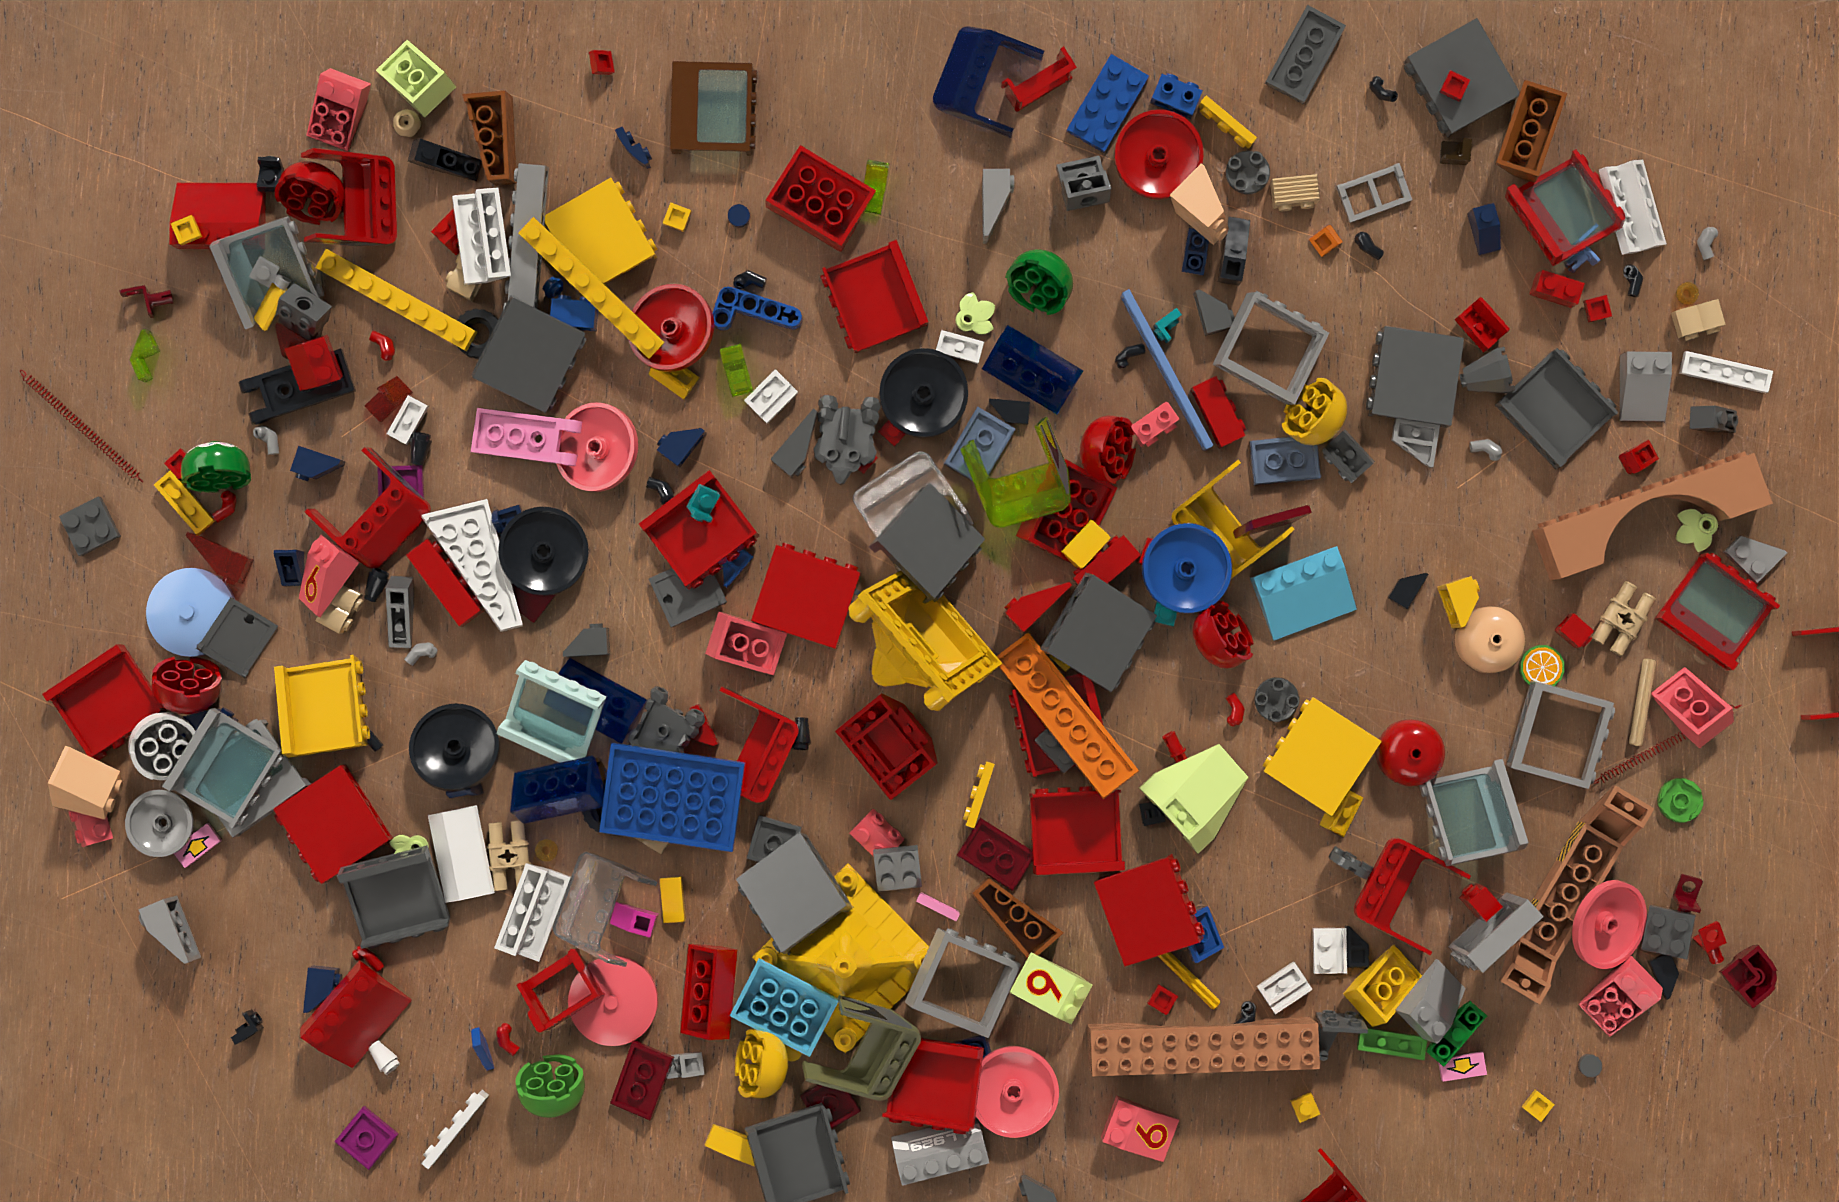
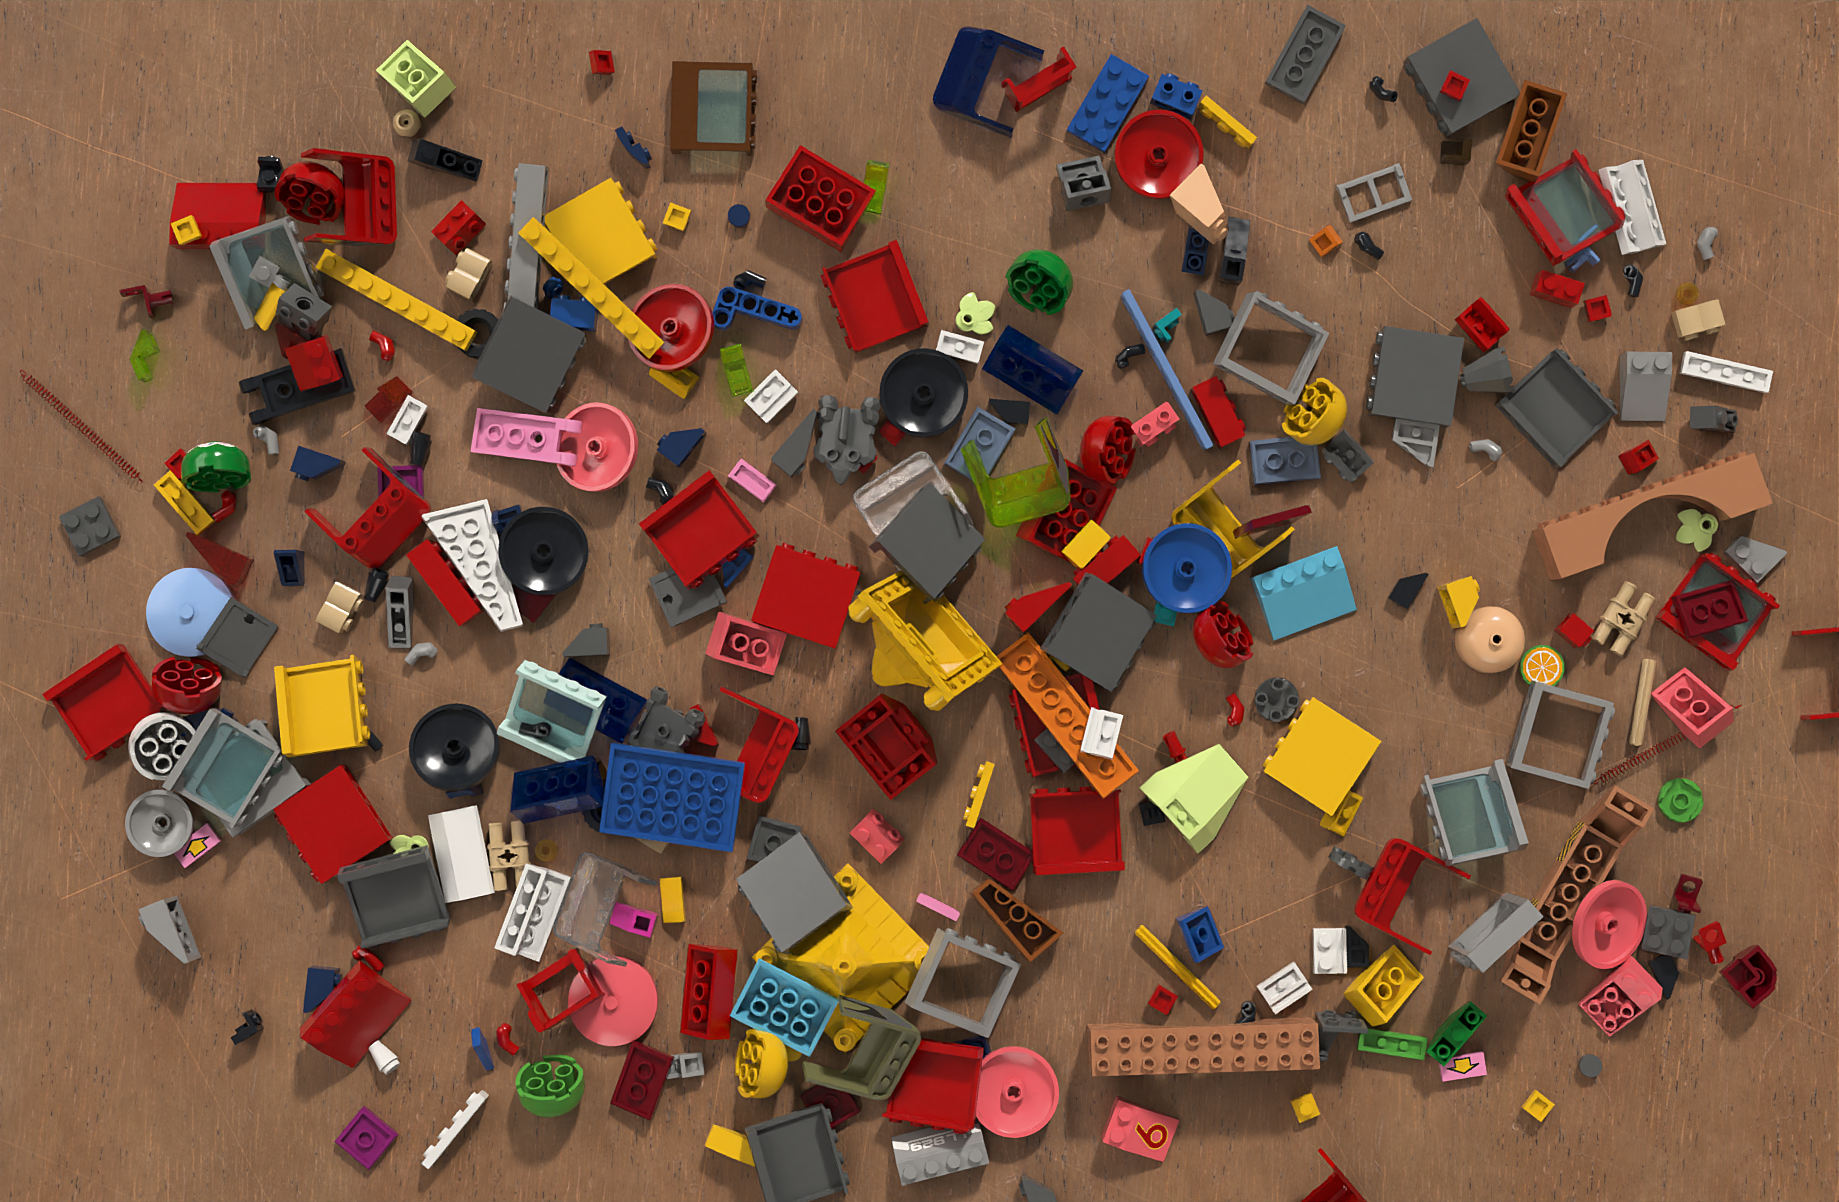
light nougat slope [48,746,124,819] -> none
coral bracket [69,810,113,848] -> none
coral slope [299,535,359,617] -> none
coral slope [306,68,371,151] -> none
white slope [452,188,511,285] -> none
dark orange wedge [462,90,517,186] -> none
teal bracket [687,484,720,523] -> none
dark grey plate [873,845,922,892] -> none
light grey slope [982,169,1014,244] -> none
yellowish green slope [1010,952,1093,1024] -> none
red panel [1094,854,1204,967] -> none
dark grey dish [1226,151,1270,194] -> none
tan brick [1270,174,1320,212] -> none
red cylinder [1376,719,1445,786] -> none
light grey slope [1395,959,1466,1044] -> none
red brick [1459,883,1503,922] -> none
dark blue slope [1467,203,1501,256] -> none
none -> black arm [519,722,552,738]
none -> bright pink tile [728,459,777,503]
none -> white plate [1080,707,1123,760]
none -> dark red tile [1671,580,1748,640]

